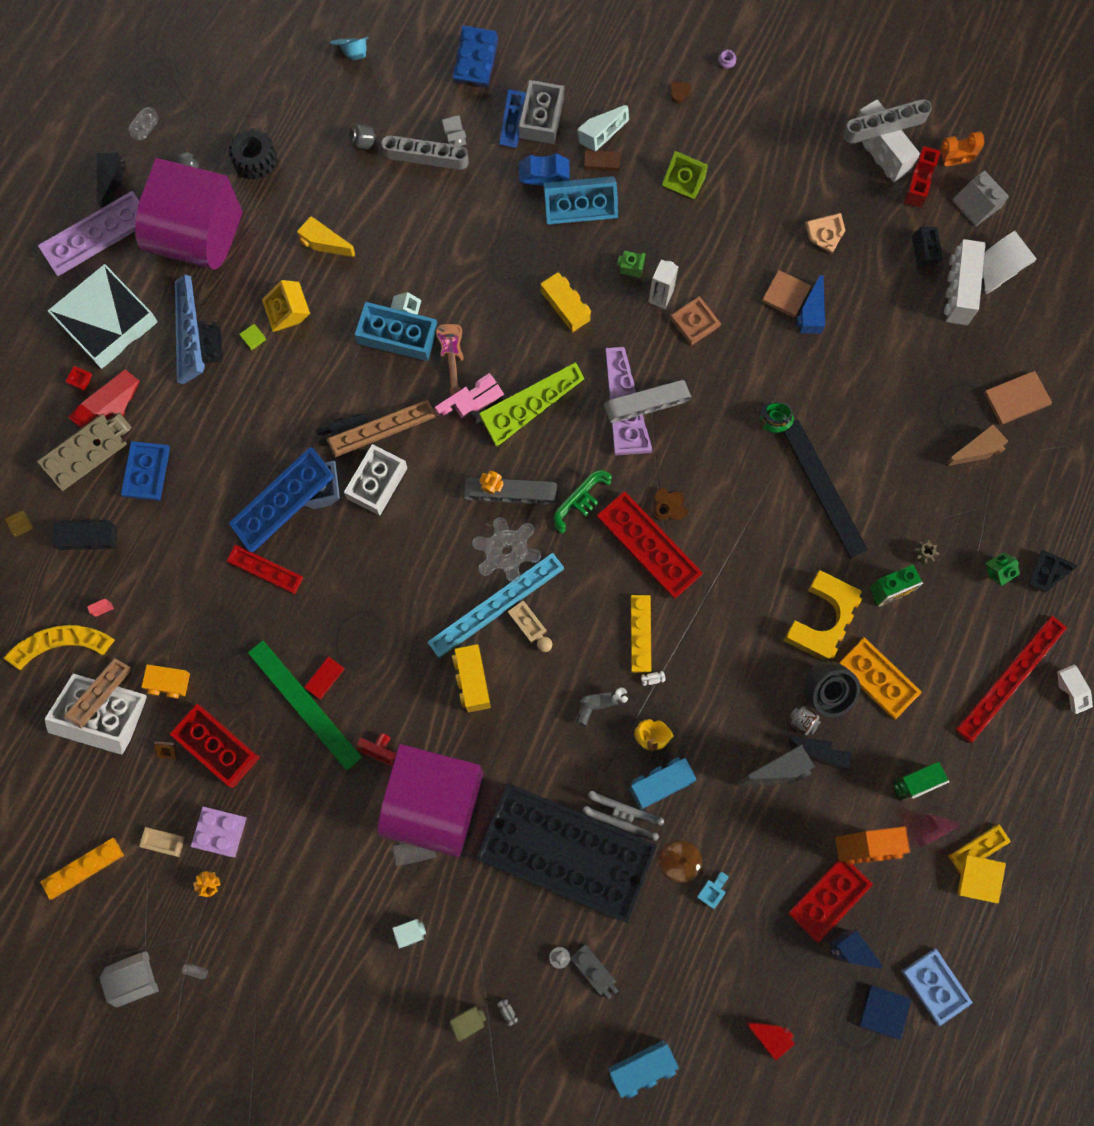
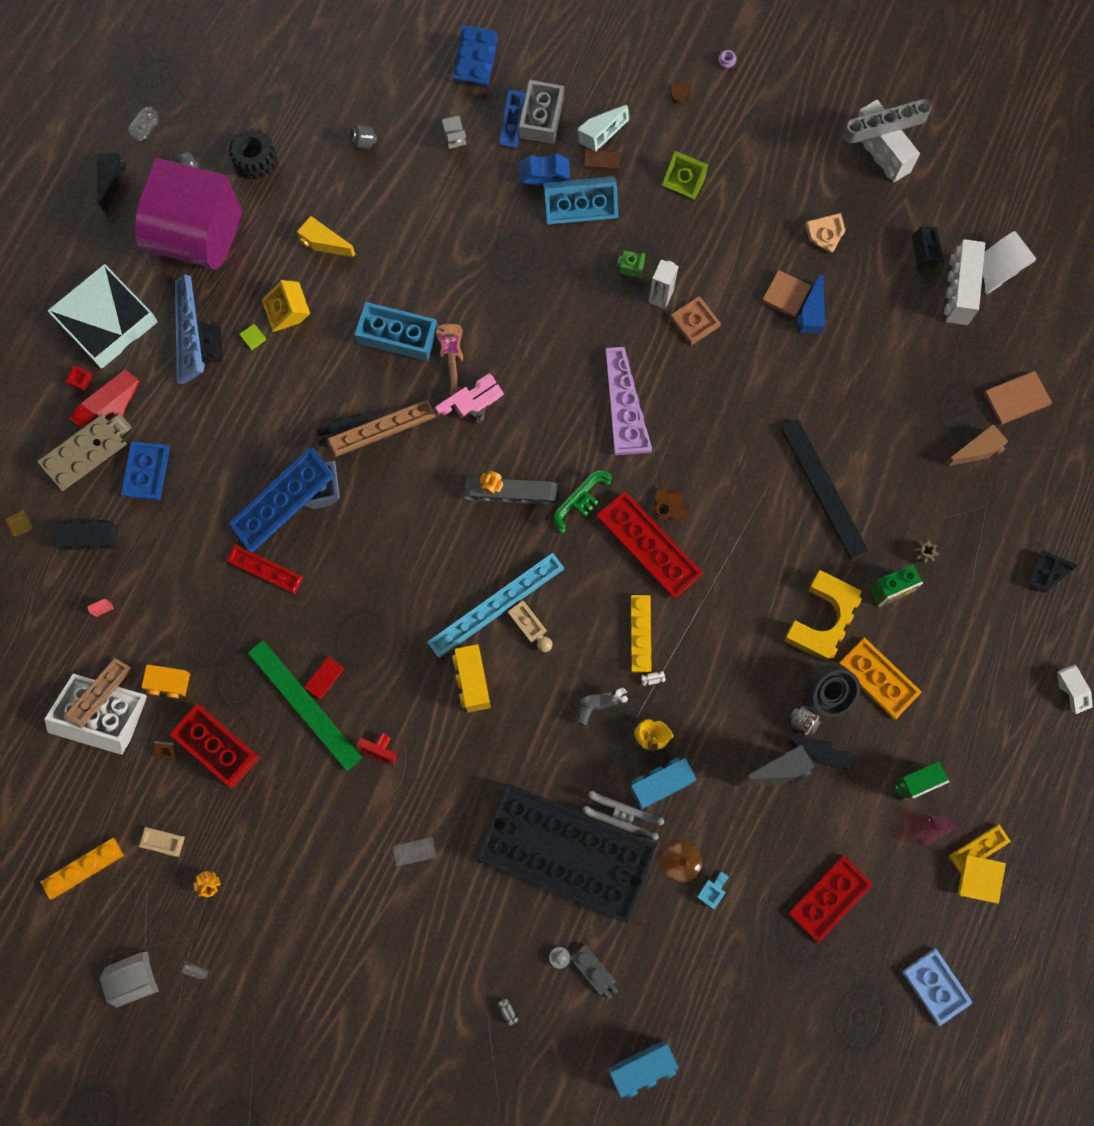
yellow tile [4,625,115,670] -> none
lavender plate [38,191,139,276] -> none
lavender brick [191,807,246,857] -> none
medium azure piece [330,37,369,60] -> none
white brick [344,444,407,516] -> none
magenta brick [378,744,484,858] -> none
light grey beam [382,136,469,169] -> none
light aqua brick [391,292,421,315] -> none
light aqua brick [393,919,426,948] -> none
olive slope [450,1005,486,1042] -> none
clear plate [472,517,541,582] -> none
lime wing [479,363,584,447] -> none
yellow brick [540,272,591,333] -> none
light grey beam [604,380,692,423] -> none
red slope [746,1022,795,1060] -> none
green piece [760,402,794,433] -> none
dark blue slope [829,930,883,969] -> none
orange brick [835,827,910,865] -> none
dark blue tile [859,985,911,1040] -> none
red arch [904,146,941,208] -> none
orange piece [939,131,984,166] -> none
light grey slope [952,171,1009,227] -> none
red tile [955,616,1067,743] -> none
green brick [985,552,1020,586] -> none

